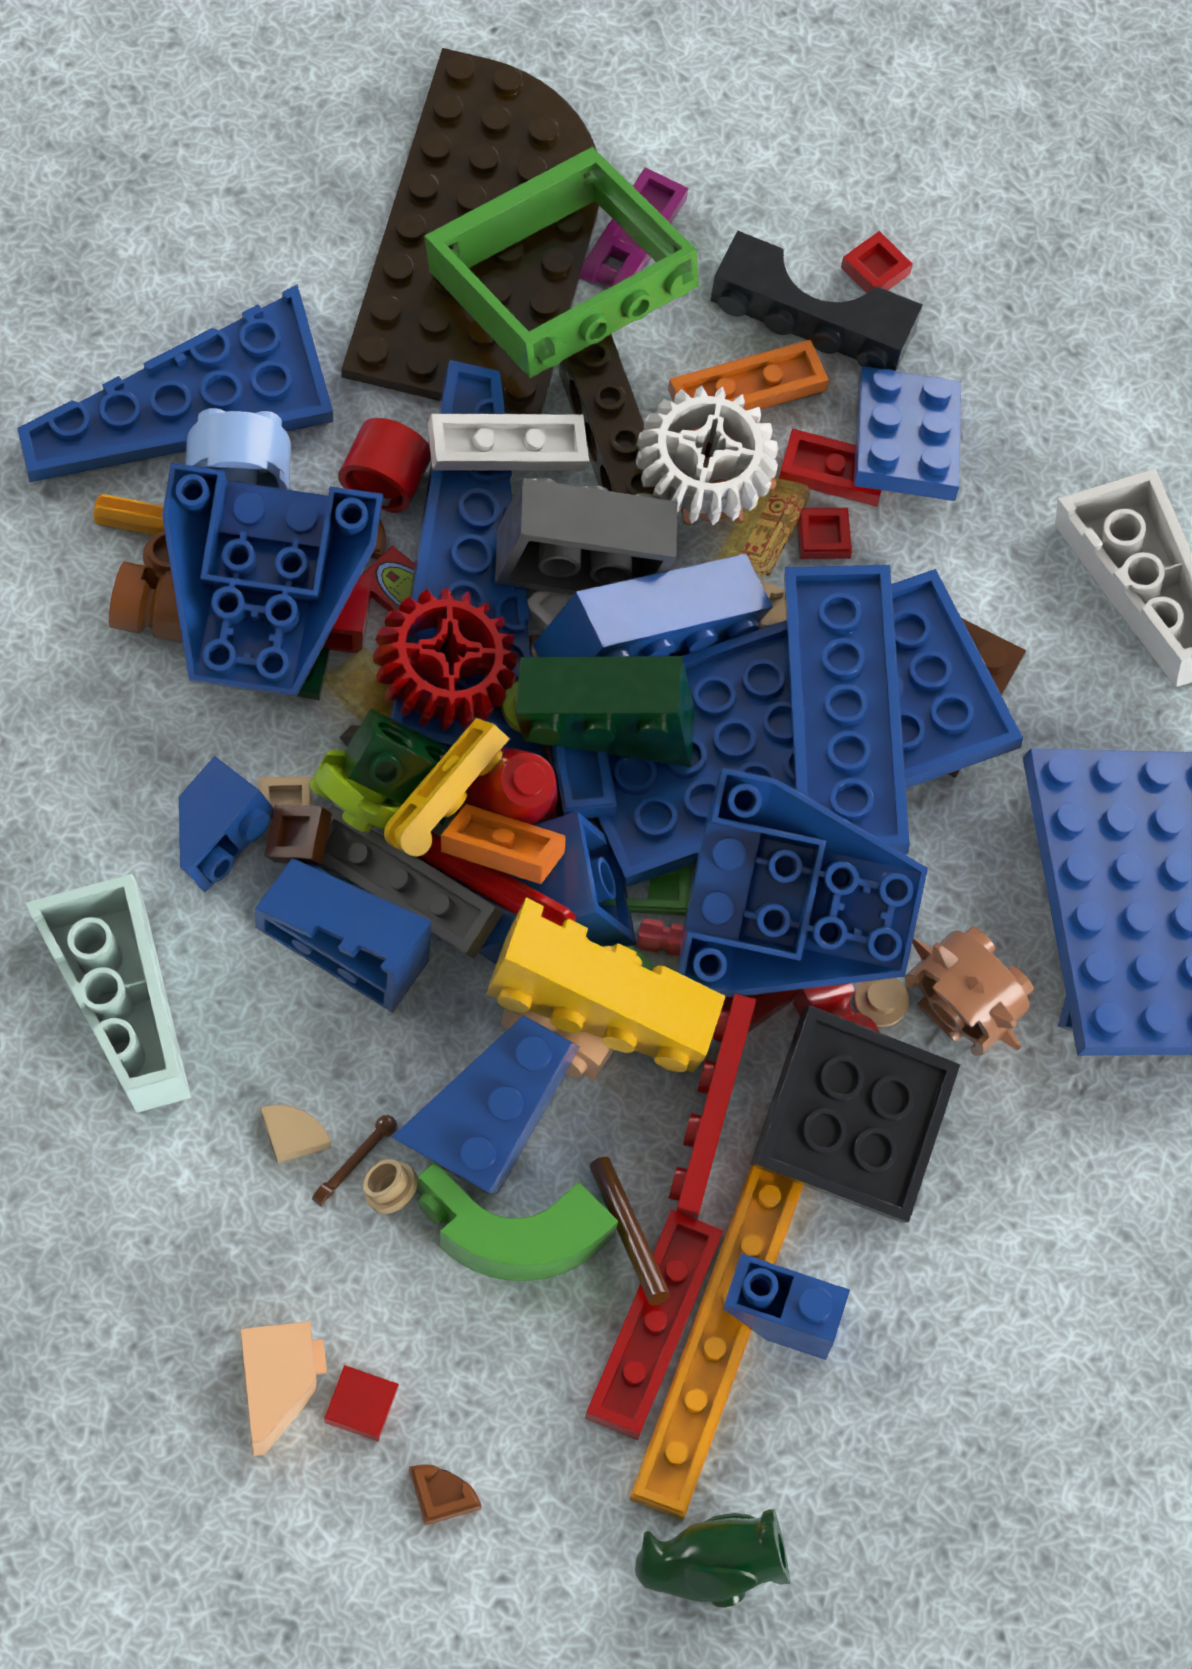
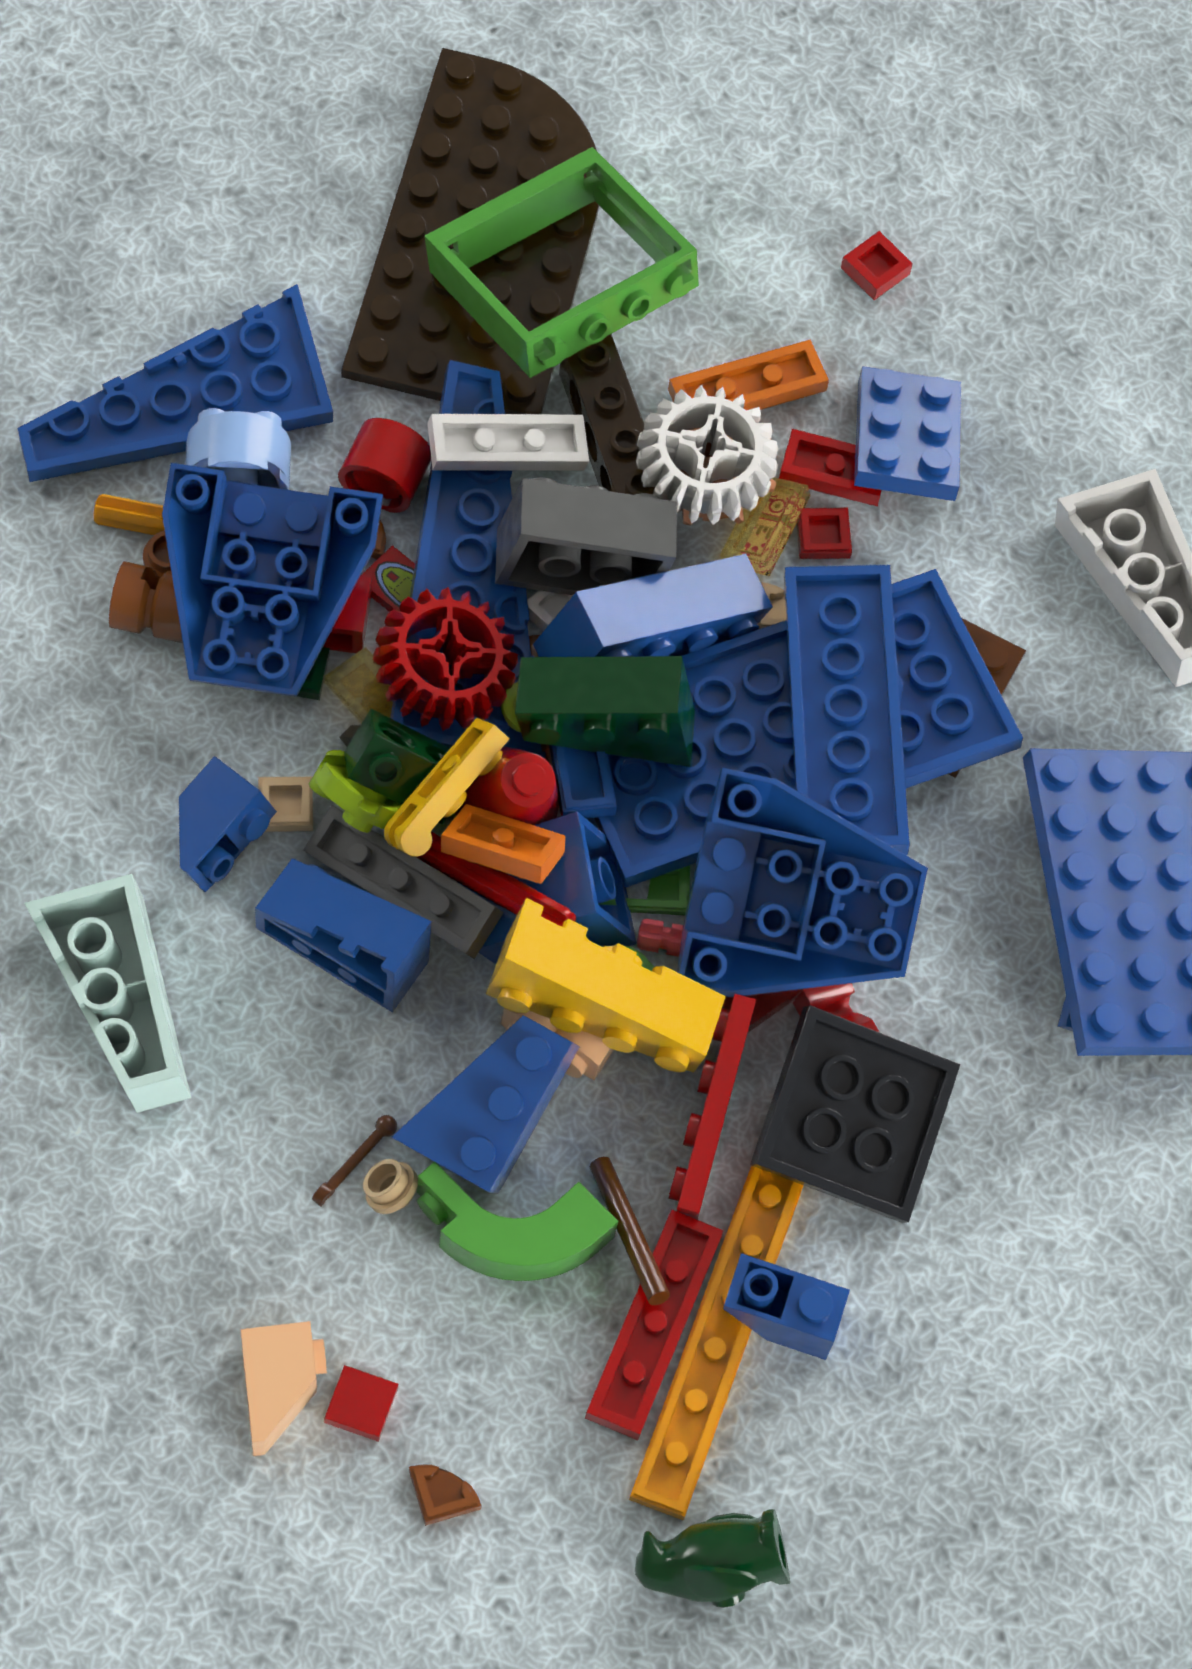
tan tile [260,1105,331,1164] -> none
reddish brown plate [264,804,332,865] -> none
magenta plate [580,167,689,288] -> none
black arch [710,230,923,371] -> none
tan plate [854,978,909,1027] -> none
nougat brick [905,926,1034,1056] -> none

